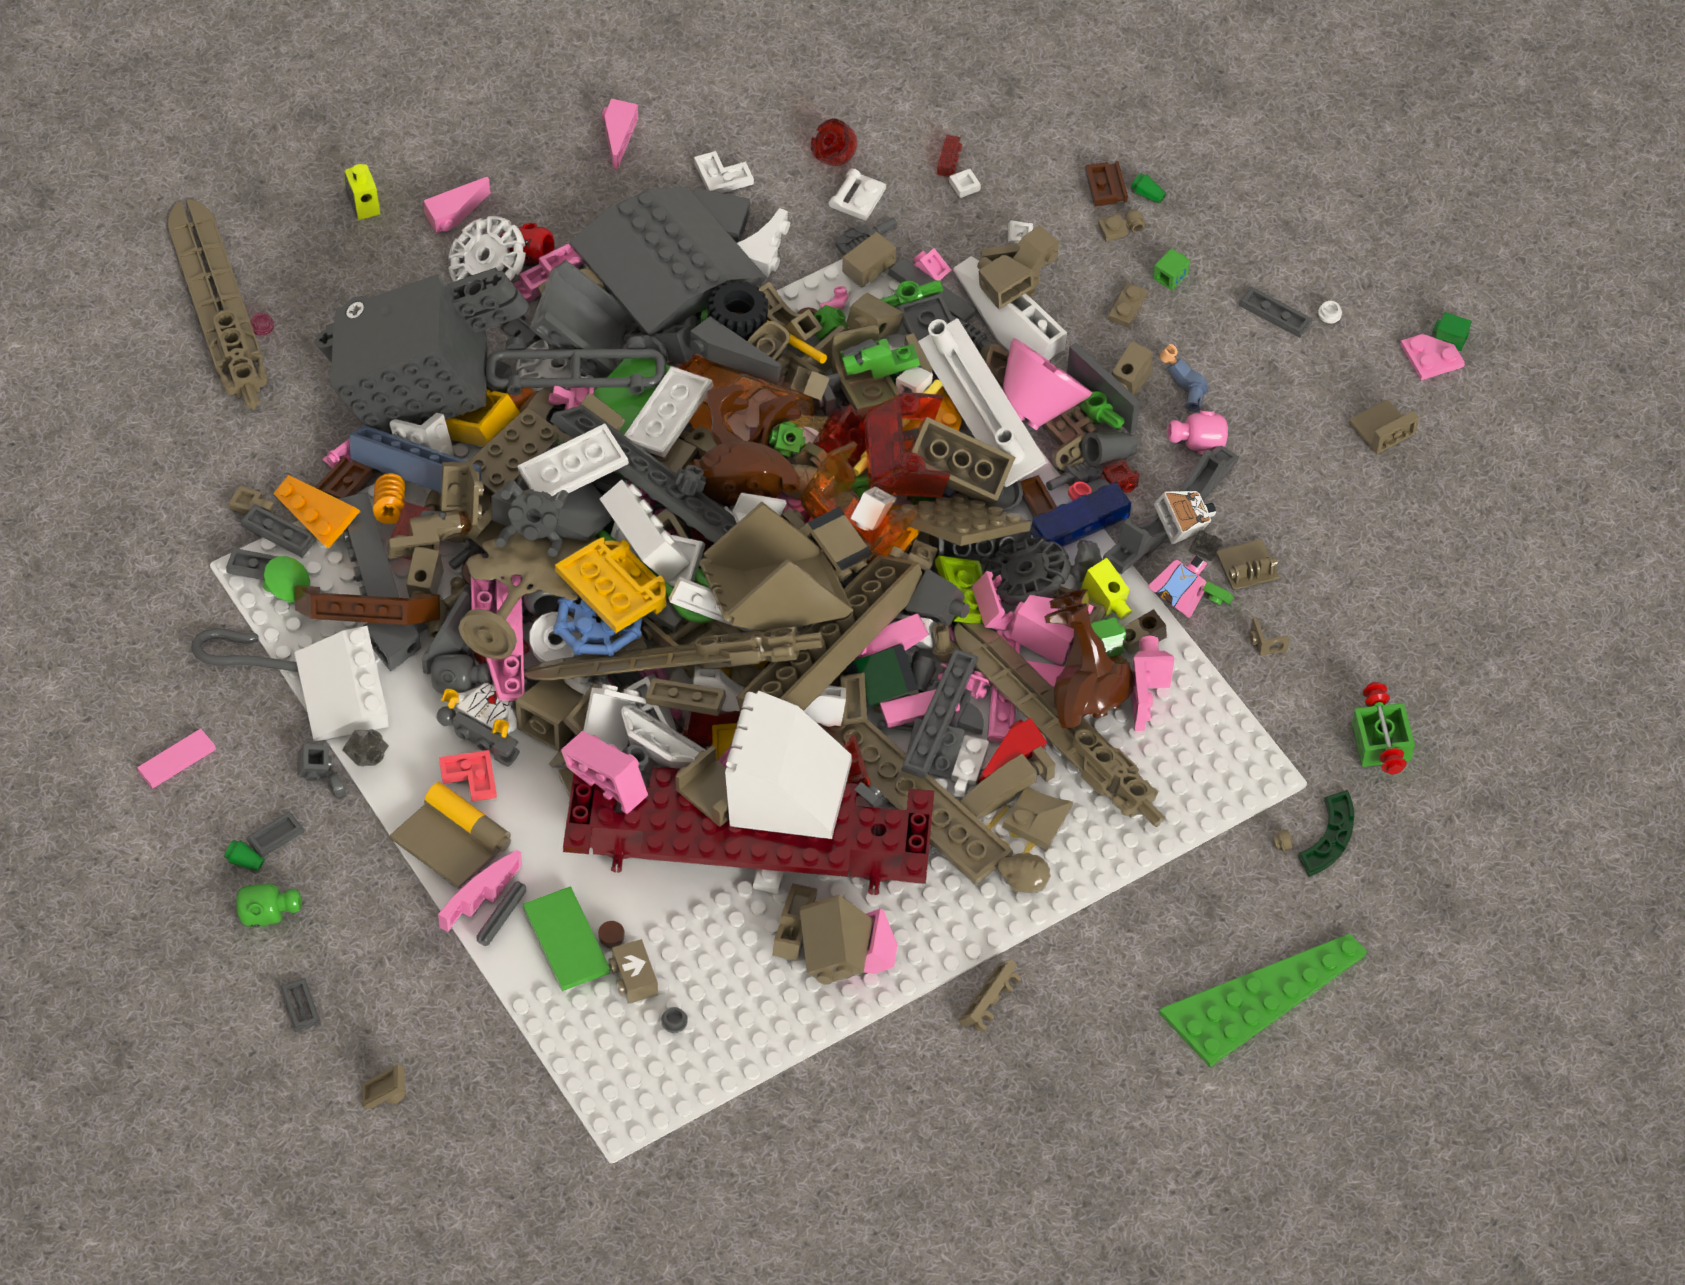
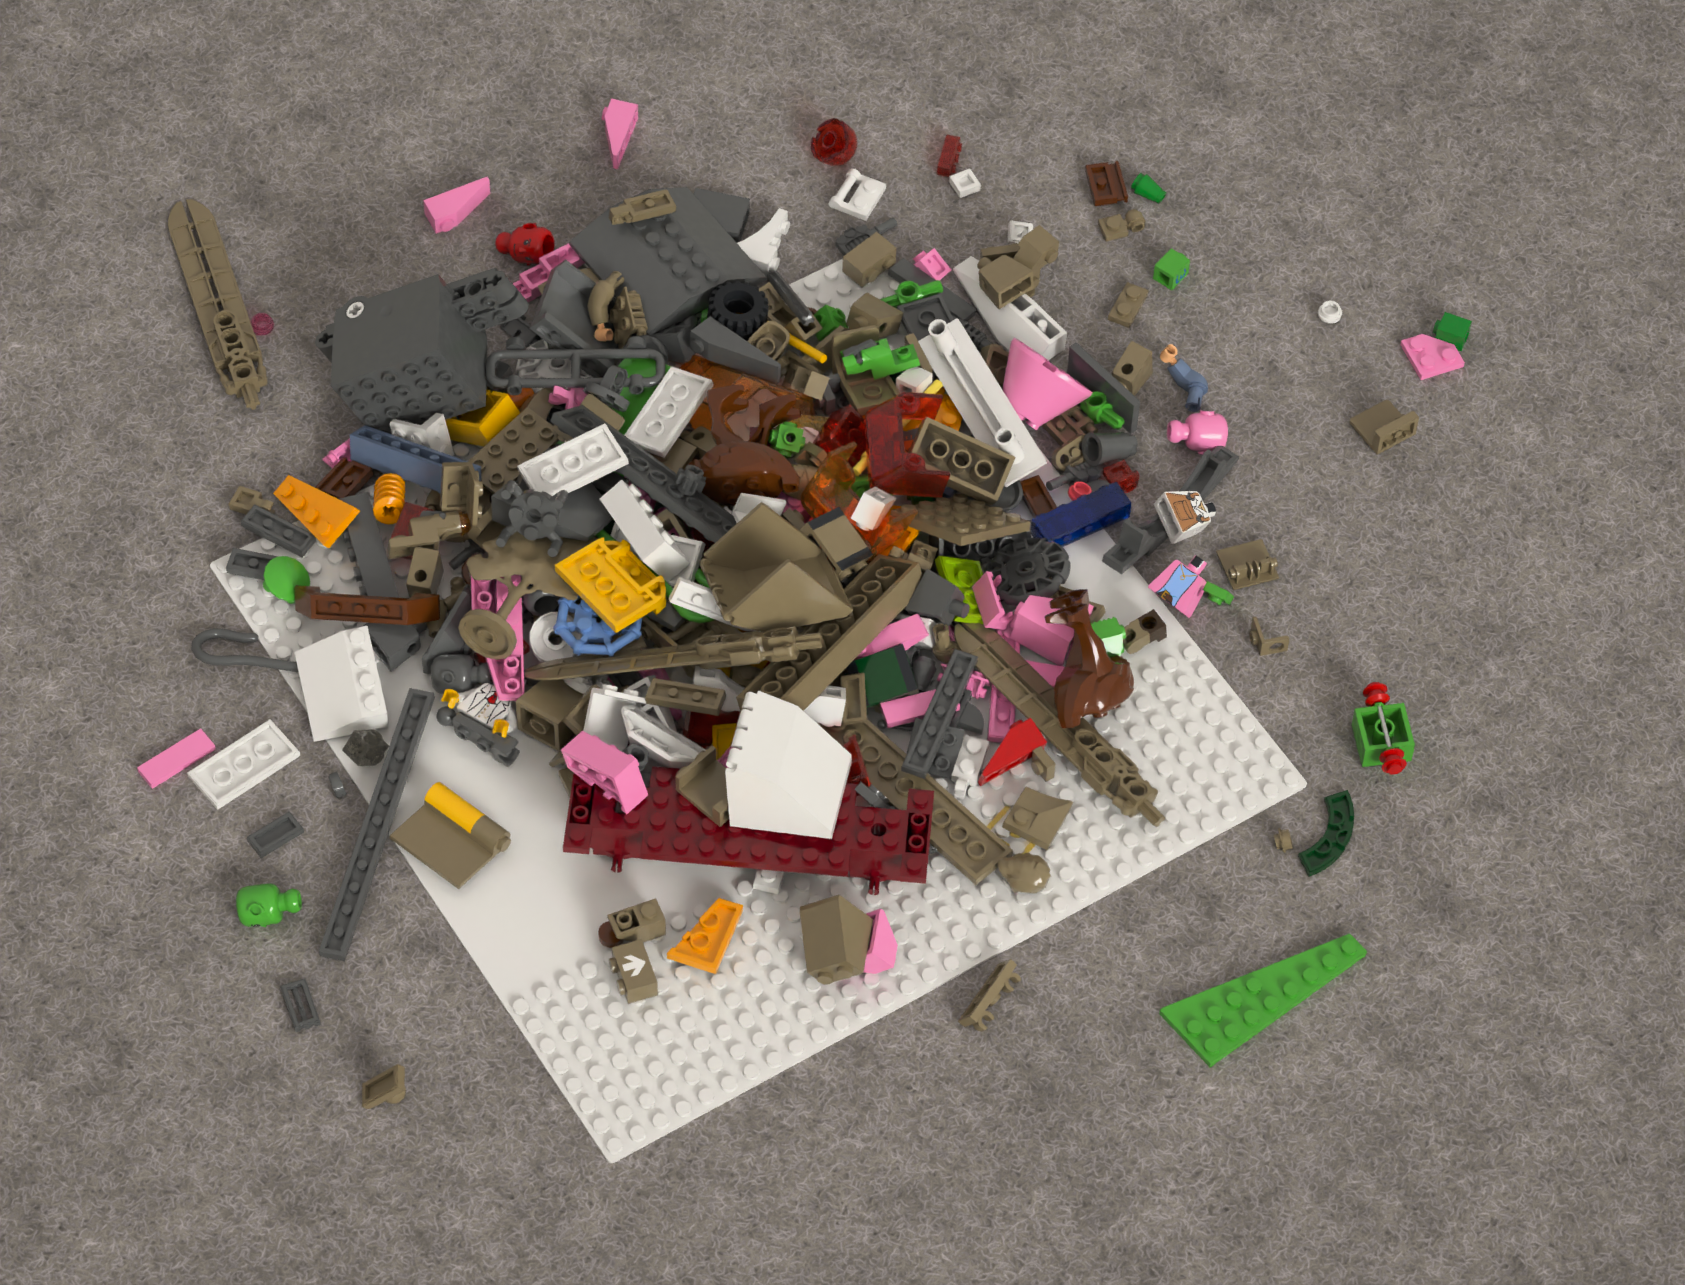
green cone [224,840,265,872] -> none
dark grey brick [297,744,332,781] -> none
neon yellow torso [344,164,380,220] -> none
bright pink slope [438,850,522,932] -> none
coral plate [439,750,497,802] -> none
white plate [448,216,526,282] -> none
dark grey axle [476,881,526,946] -> none
bright green tile [523,886,610,991] -> none
dark grey plate [661,1007,688,1033] -> none
white plate [694,151,754,193] -> none
dark tan slope [772,883,817,961] -> none
bright pink arm [819,286,849,310] -> none
dark tan slope [959,754,1037,819] -> none
dark grey hair [1070,540,1102,582] -> none
neon yellow torso [1081,558,1132,620] -> none
bright pink plate [1131,636,1174,731] -> none
clear smoke tile [1189,530,1222,561] -> none
dark grey tile [1239,287,1312,338] -> none
none -> white tile [187,719,300,810]
none -> dark grey plate [319,688,435,961]
none -> dark grey tile [583,365,630,412]
none -> dark tan arm [587,271,624,342]
none -> dark tan slope [607,898,666,943]
none -> dark tan hinge [609,189,676,225]
none -> dark tan hinge [609,287,648,349]
none -> light orange wing [667,898,743,974]
none -> dark grey axle [767,270,815,326]

